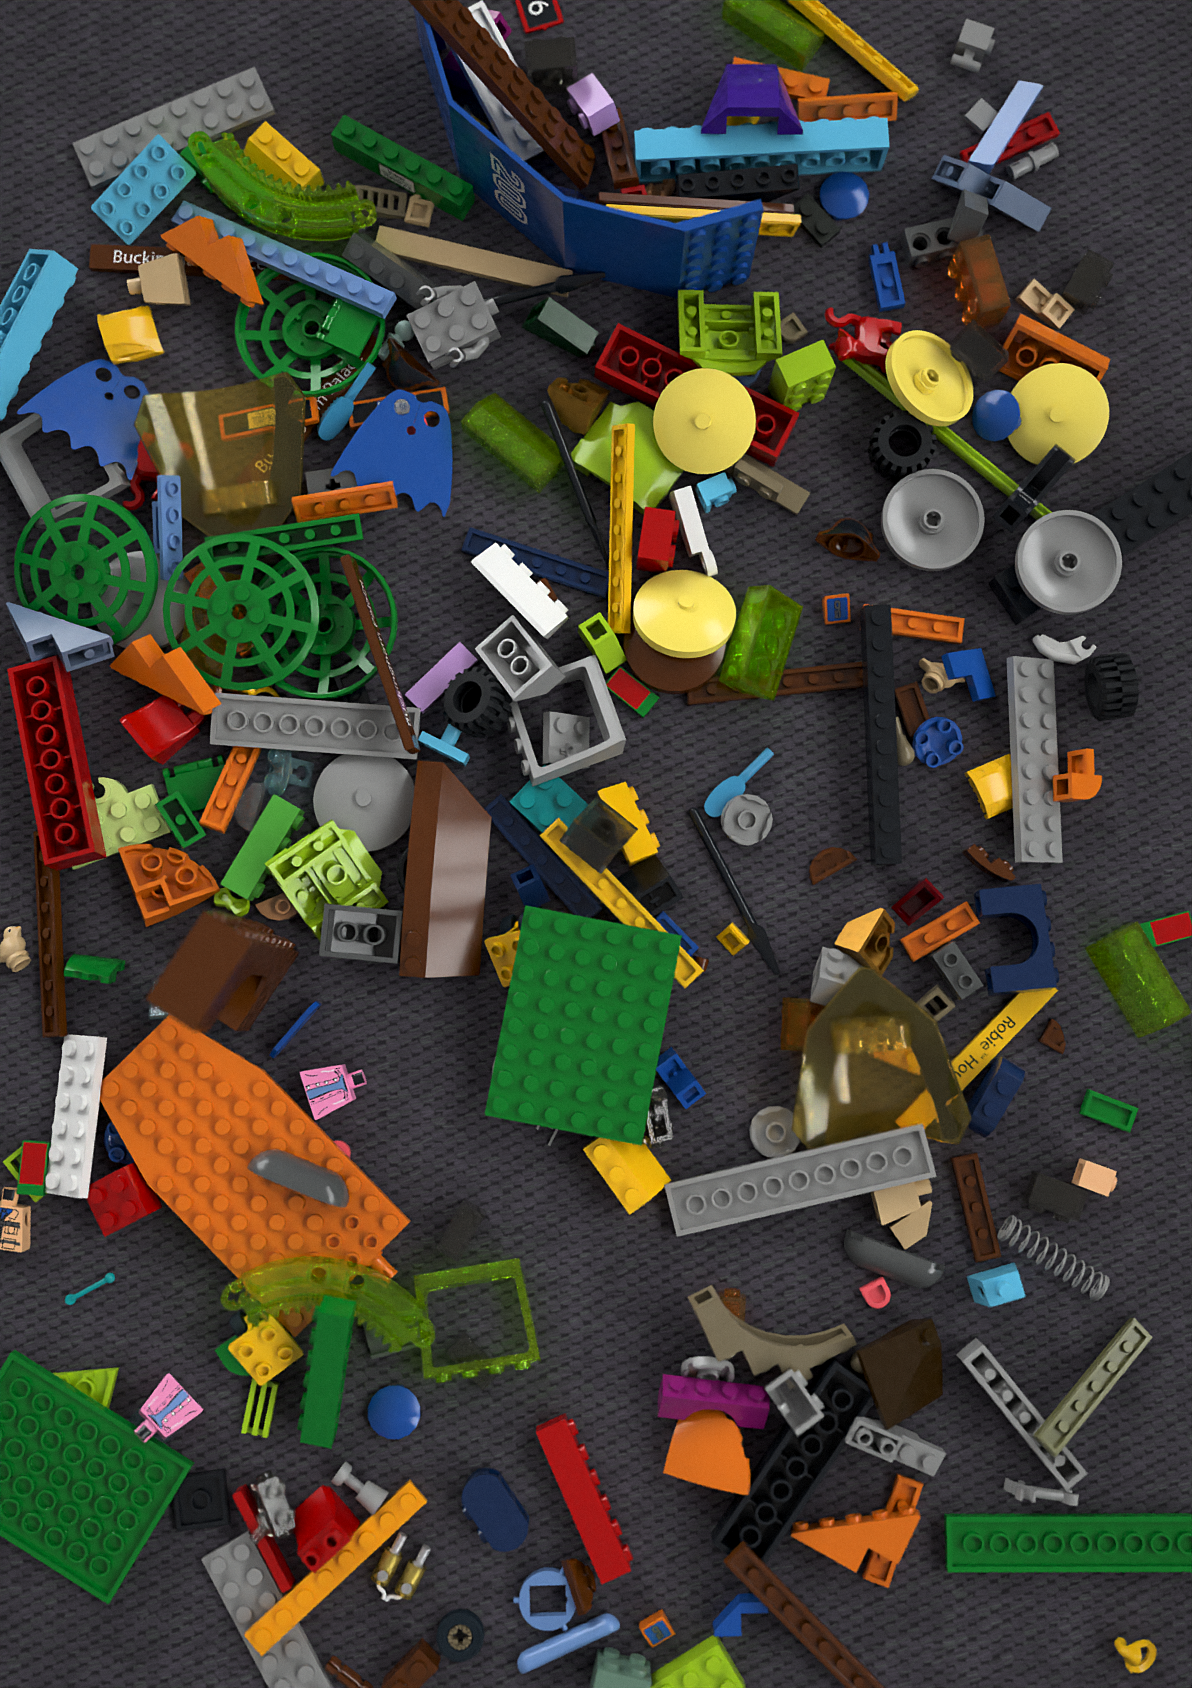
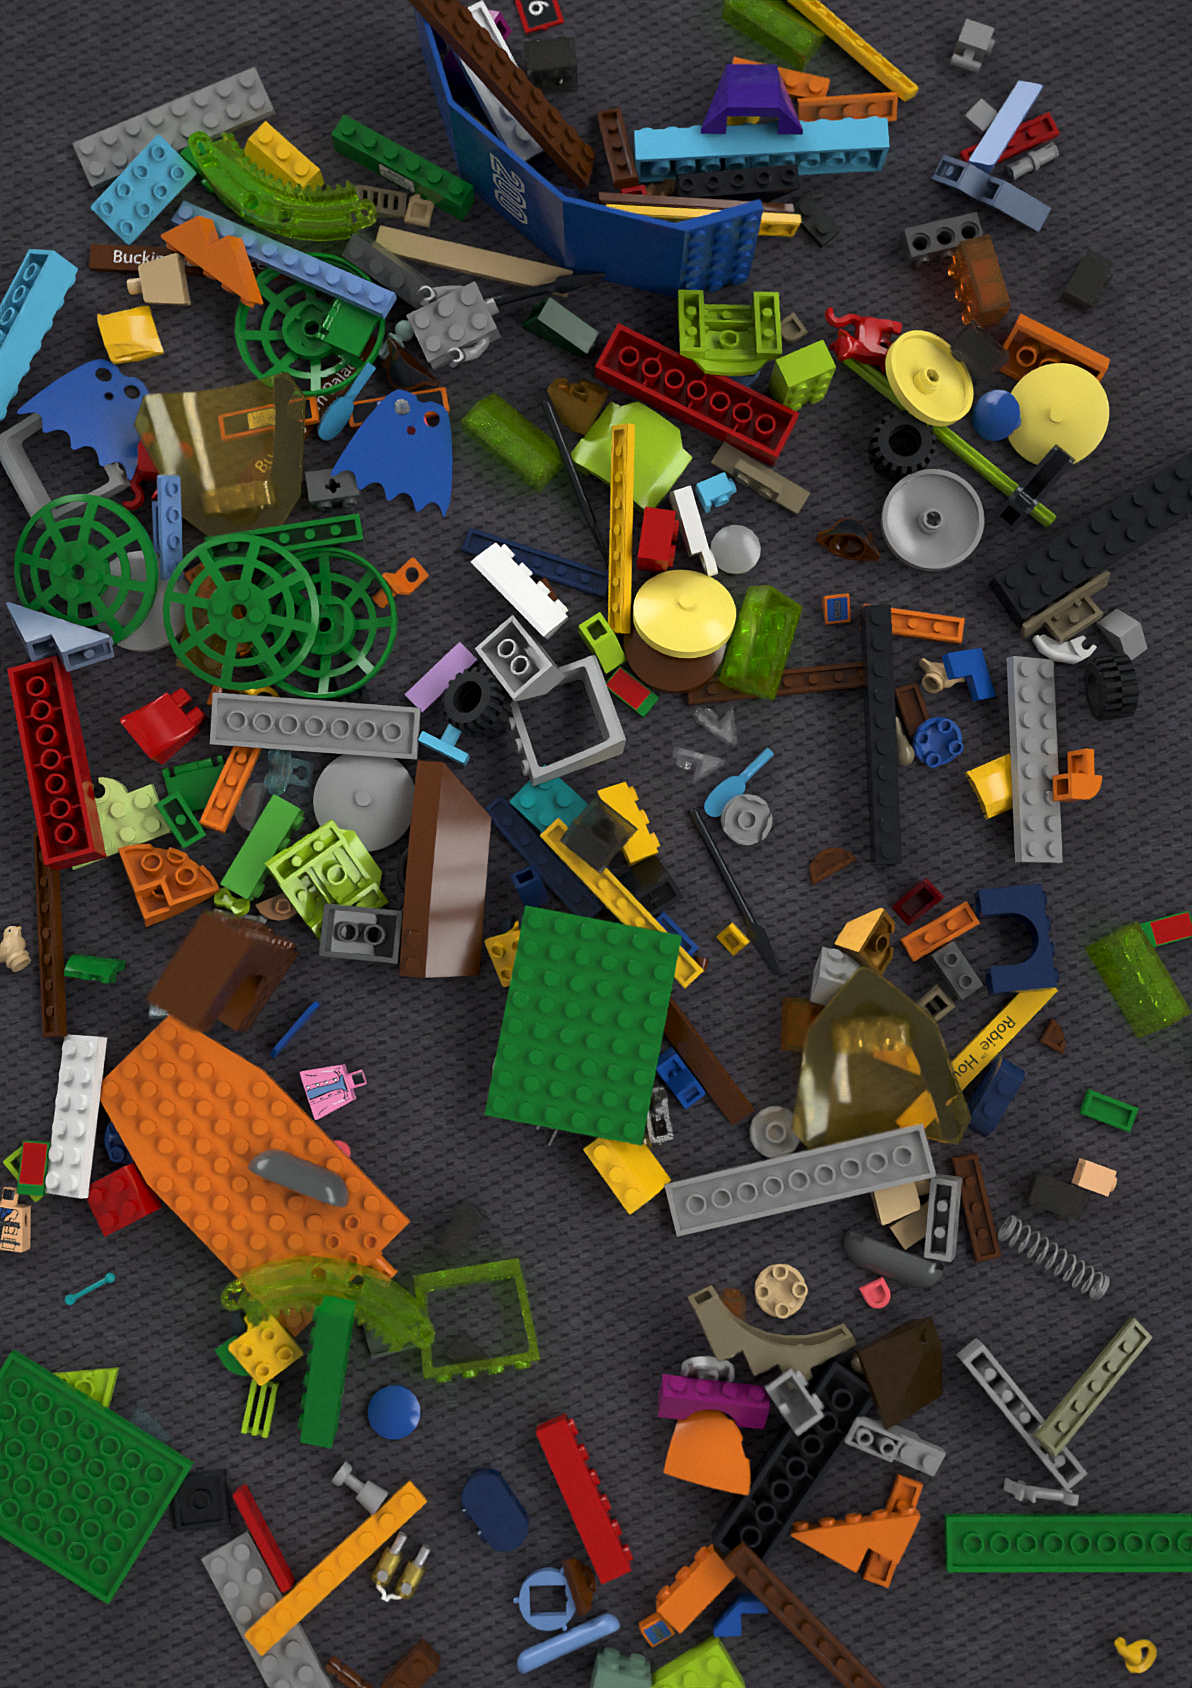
orange slope [110,634,221,715] -> none
bright pink torso [134,1373,203,1443] -> none
clear smoke brick [249,1470,296,1544] -> none
red hips [289,1485,360,1574] -> none
orange tile [291,481,398,523] -> none
reddish brown tile [340,554,421,754] -> none
black bush [436,1609,485,1662] -> none
light grey hinge [543,711,590,769] -> none
lavender brick [567,73,620,136] -> none
light yellow dish [653,368,756,474] -> none
blue dish [820,171,869,221] -> none
blue hinge [868,242,906,312] -> none
dark grey slope [947,189,988,248] -> none
reddish brown slope [962,844,1016,882] -> none
medium azure torso [966,1262,1025,1307] -> none
tan slope [1015,278,1075,330] -> none
light grey dish [1015,510,1122,615] -> none
none -> light grey hinge [213,909,267,924]
none -> orange bracket [372,558,429,608]
none -> orange brick [656,1543,736,1634]
none -> reddish brown tile [664,995,754,1125]
none -> clear slope [671,747,725,786]
none -> clear slope [692,706,738,749]
none -> light grey dish [711,525,761,574]
none -> tan dish [754,1263,808,1318]
none -> light grey brick [924,1173,962,1262]
none -> dark tan bracket [1020,570,1110,644]
none -> light grey slope [1096,608,1148,660]

